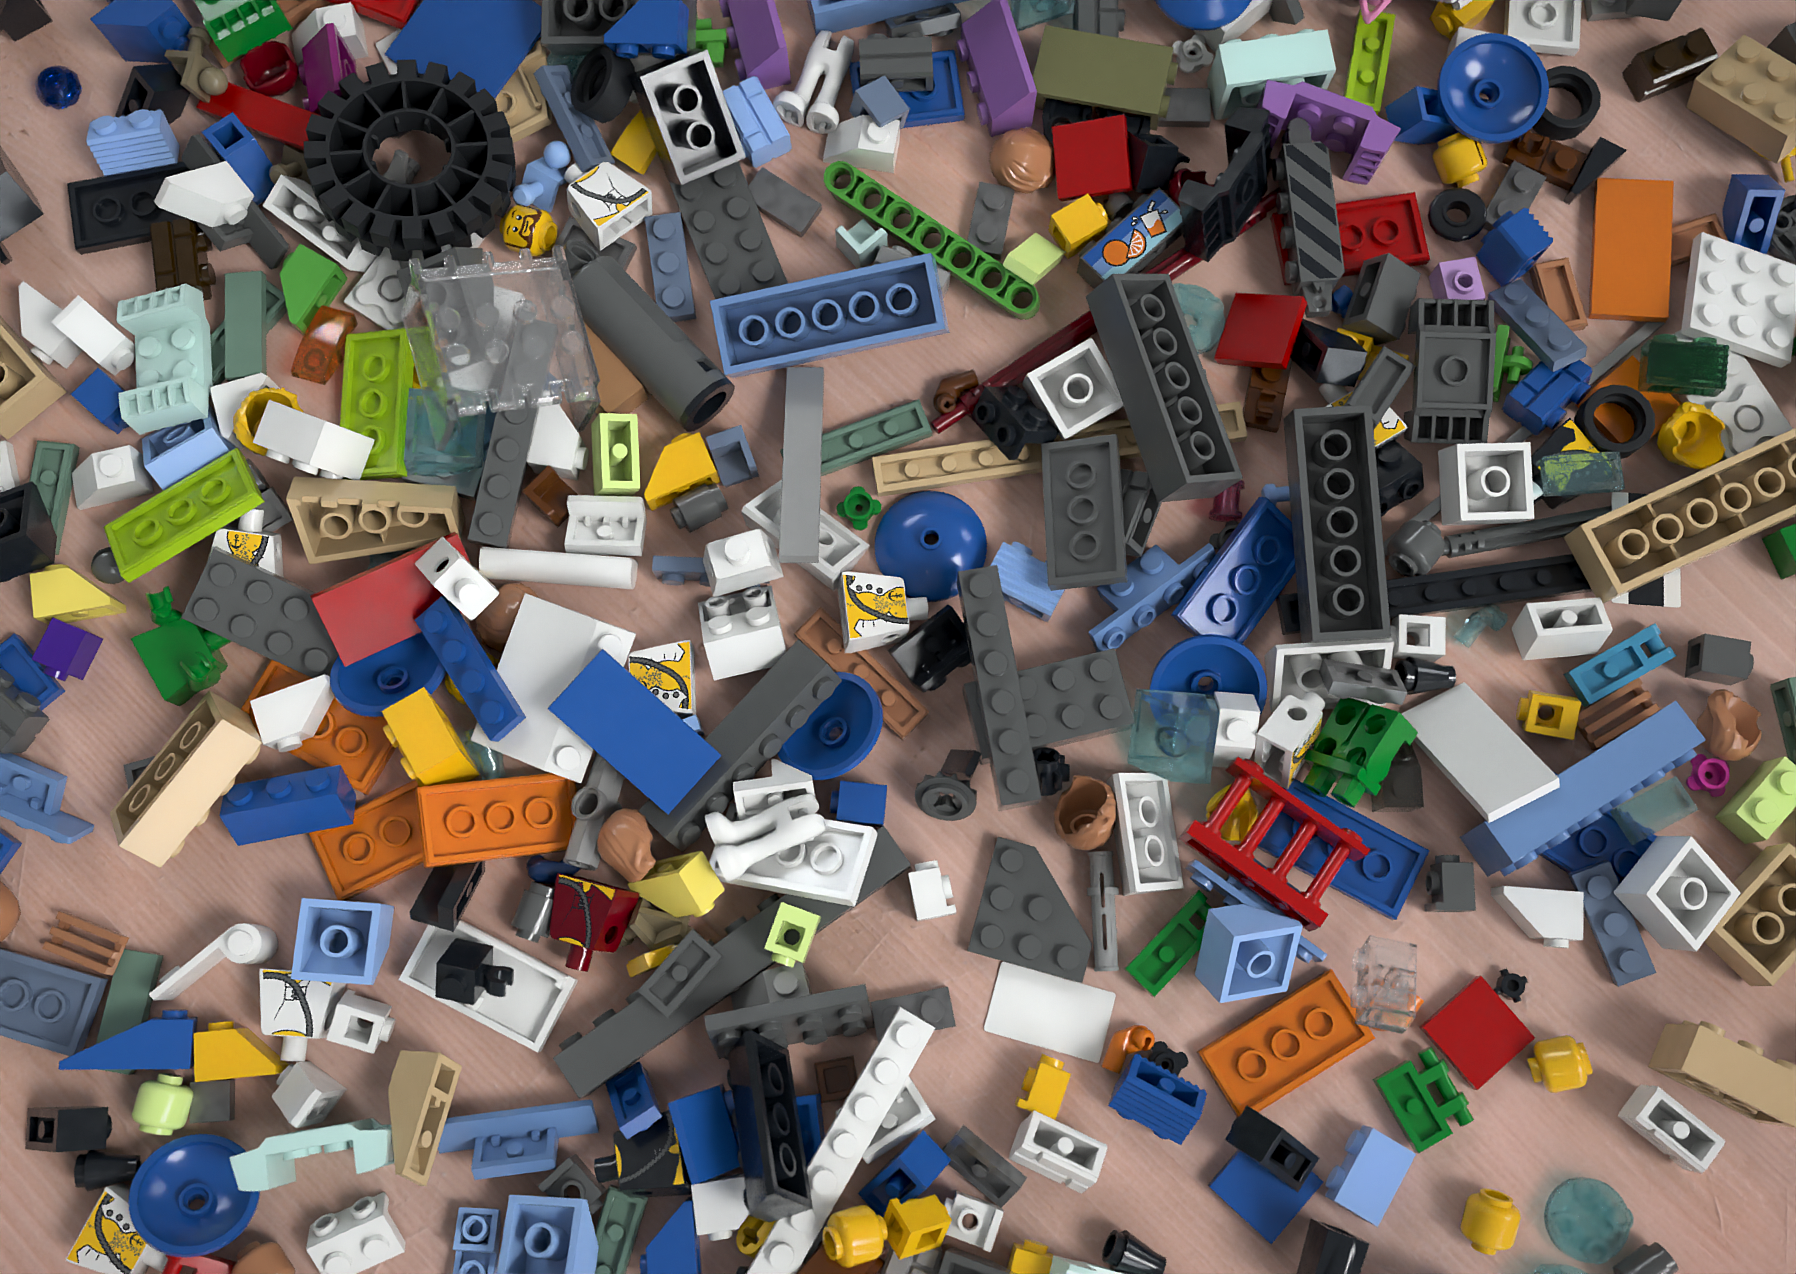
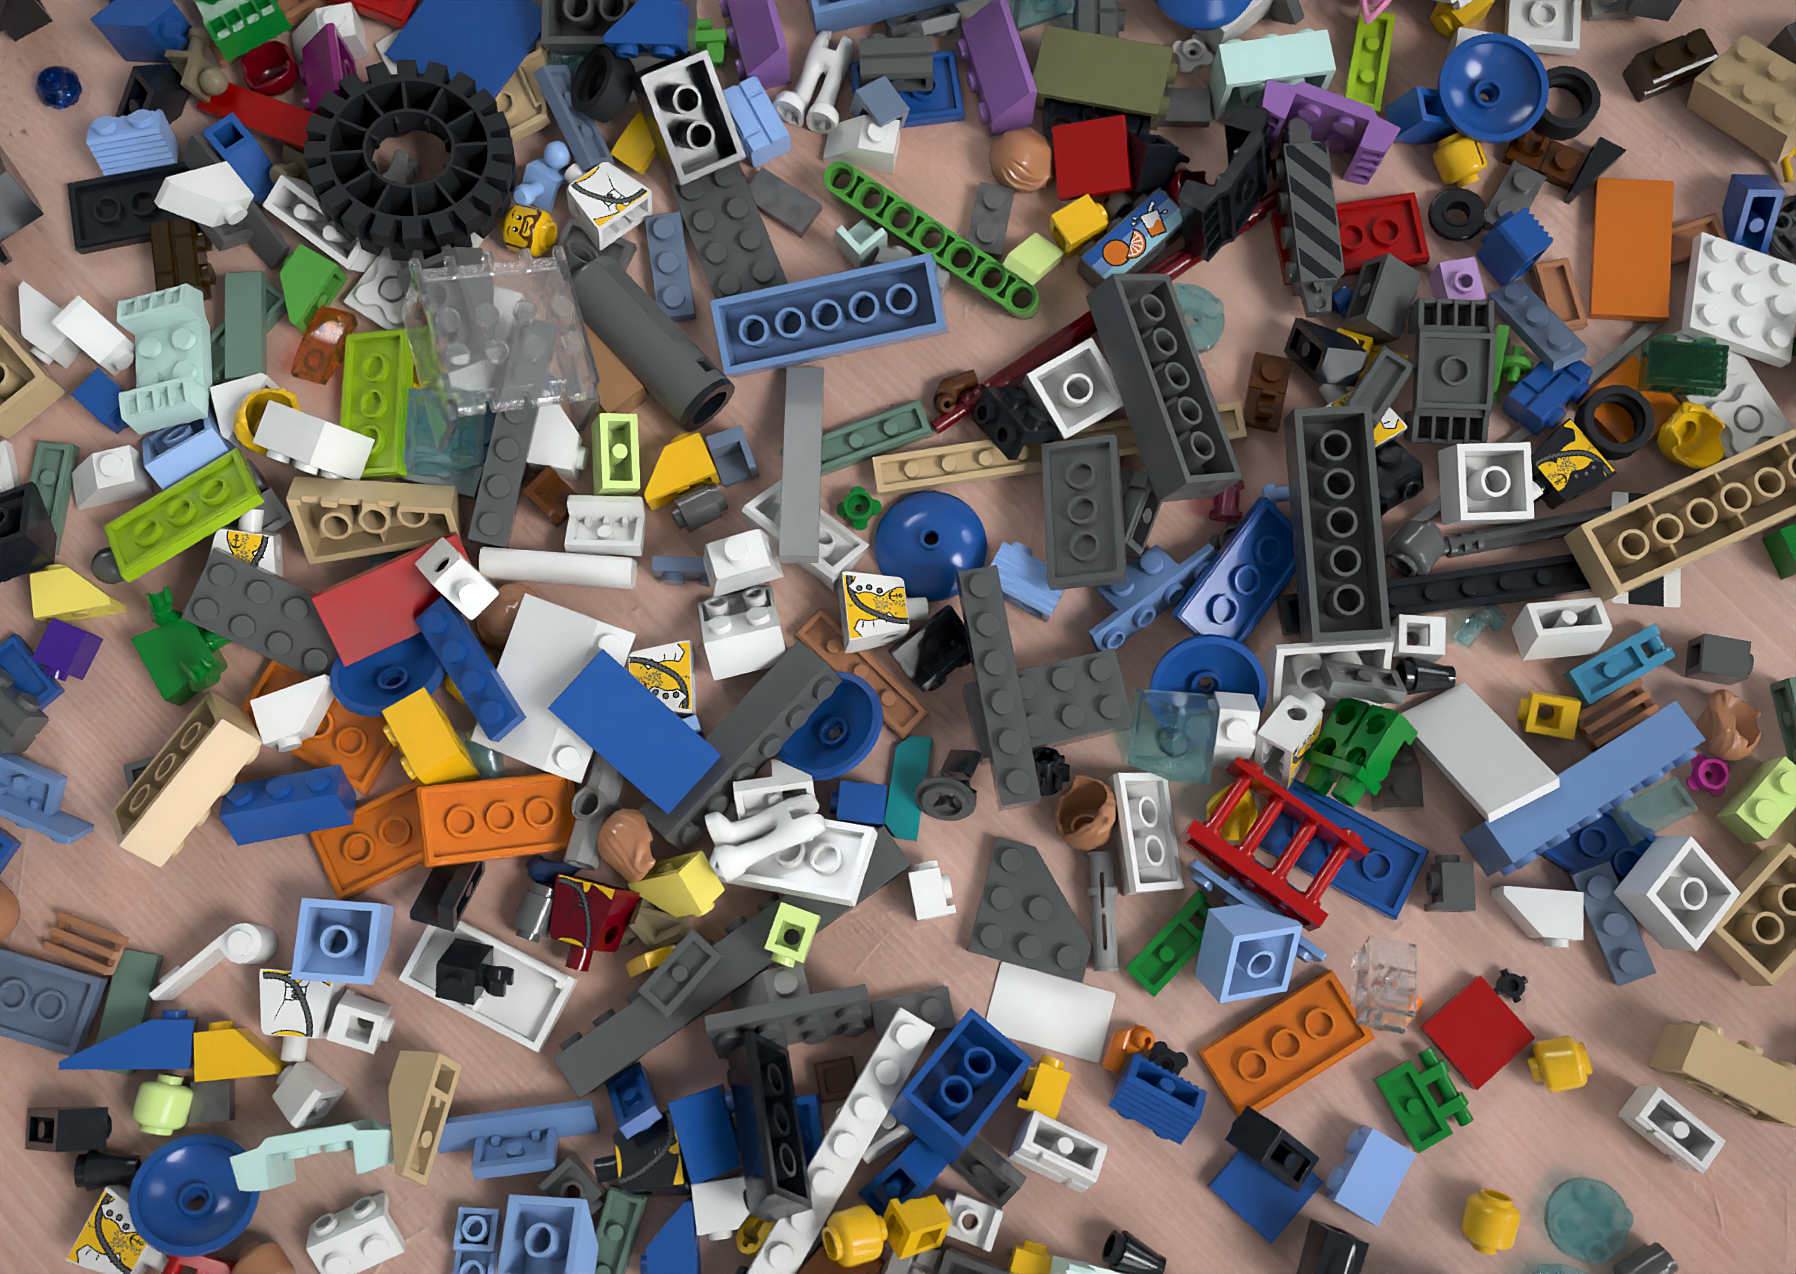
red tile [1214,293,1307,370] -> none
clear light blue tile [1539,451,1625,497] -> none
none -> teal piece [884,735,932,842]
none -> blue brick [888,1008,1034,1165]

